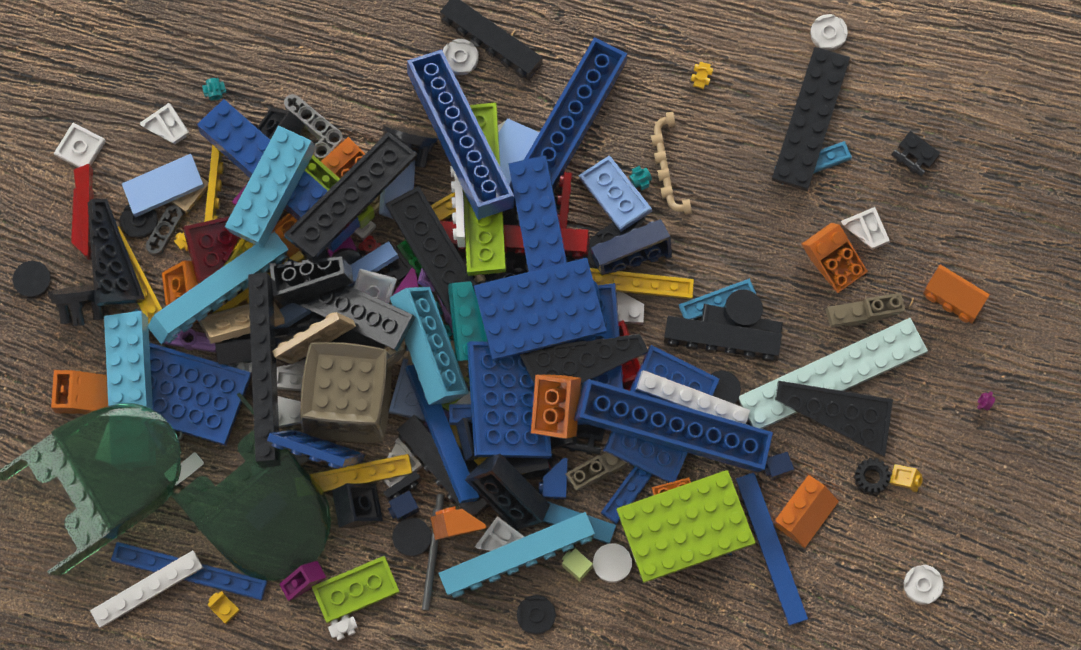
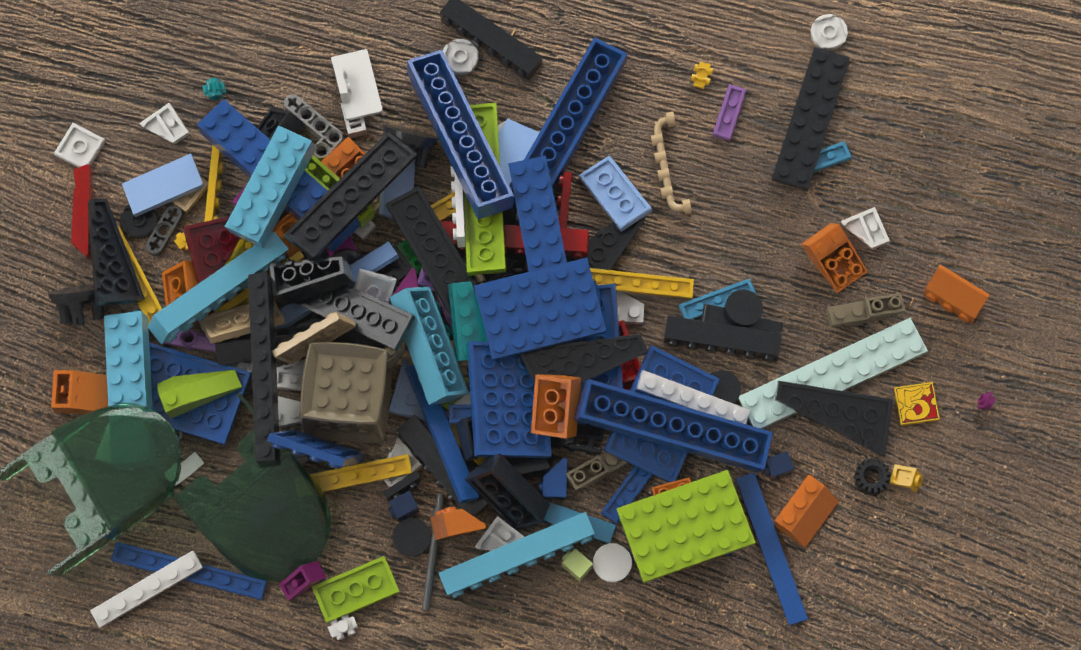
black tile [12,260,52,299] -> none
yellow bracket [207,591,240,624] -> none
black slope [332,483,383,528] -> none
red plate [358,236,381,255] -> none
black tile [516,595,556,635] -> none
dark blue wedge [591,219,672,276] -> none
teal gear [629,165,652,191] -> none
black plate [891,131,940,177] -> none
white tile [903,565,944,605] -> none
none -> lime wedge [157,370,242,419]
none -> white bracket [331,49,383,121]
none -> white slope [341,103,367,139]
none -> medium lavender tile [712,84,747,142]
none -> tile [894,382,940,426]

